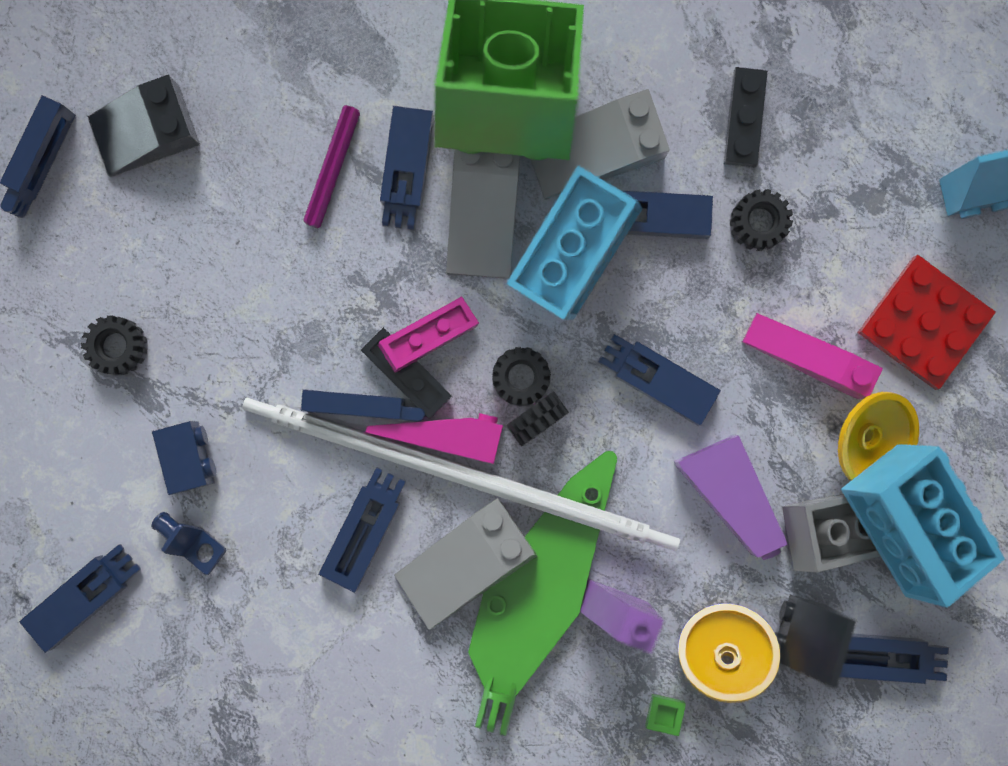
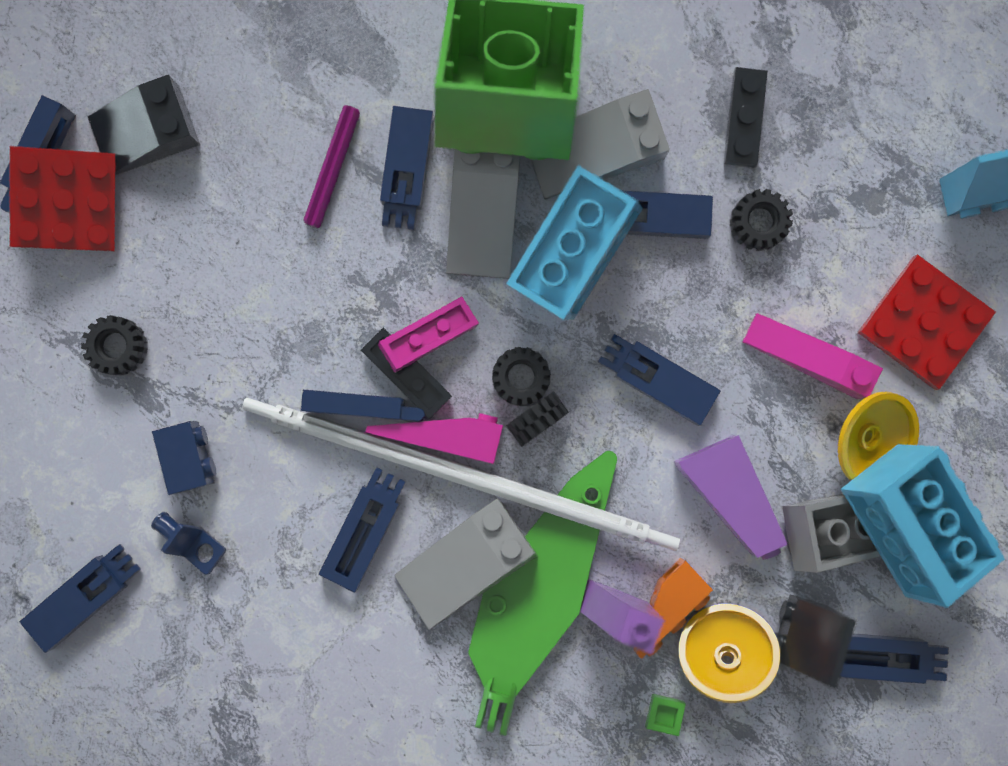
none -> red plate [10,146,115,251]
none -> orange slope [633,558,713,659]

